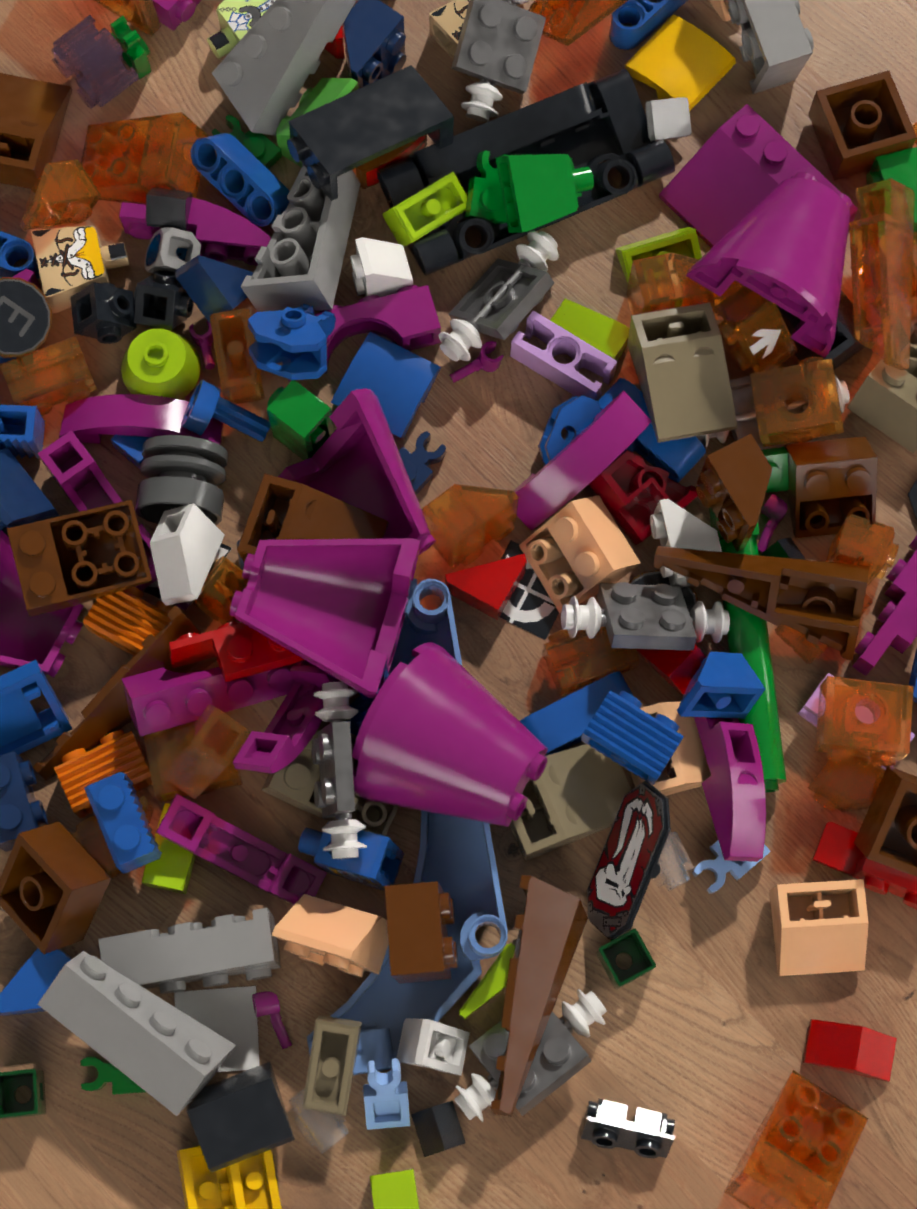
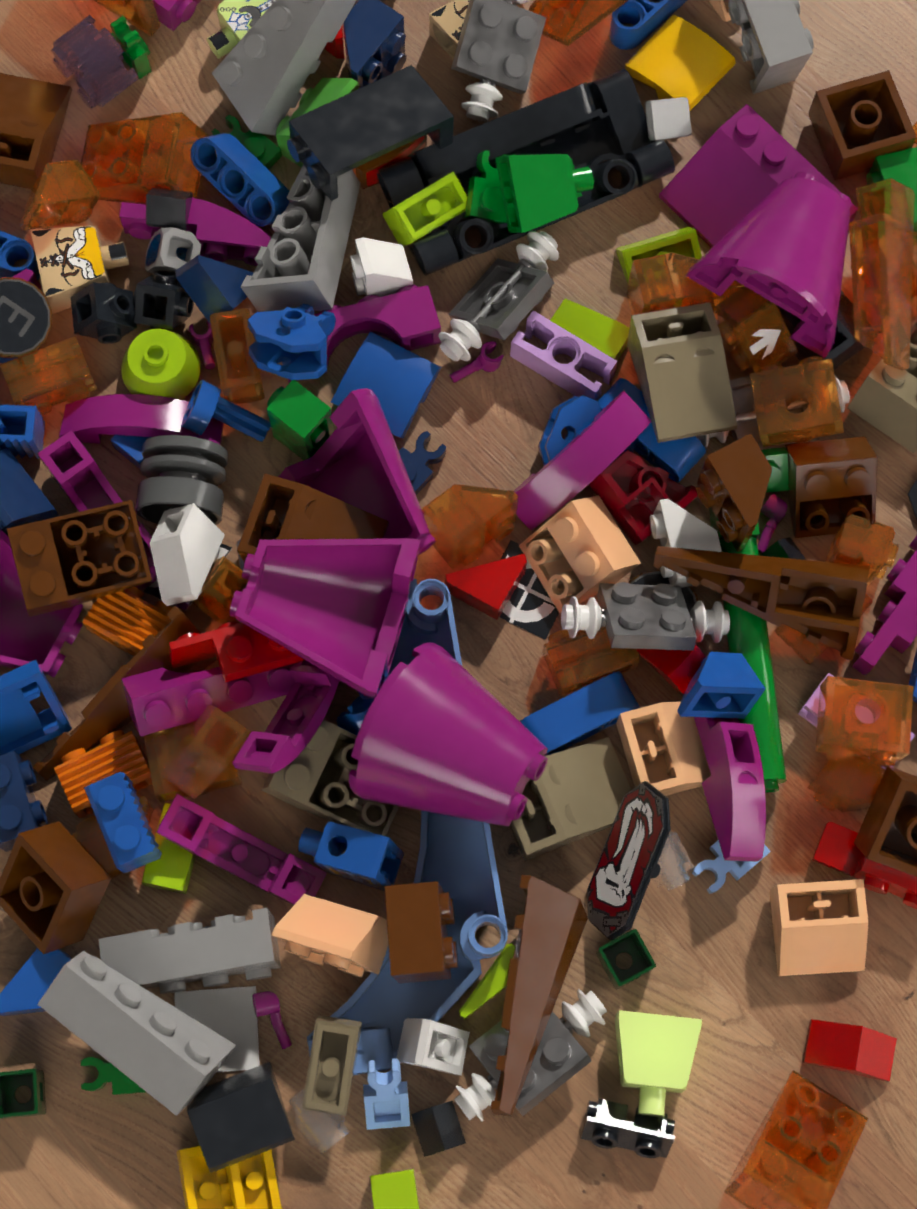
plate [312,682,367,859] -> none
blue brick [581,690,684,786] -> none
none -> yellowish green torso [615,1010,702,1117]

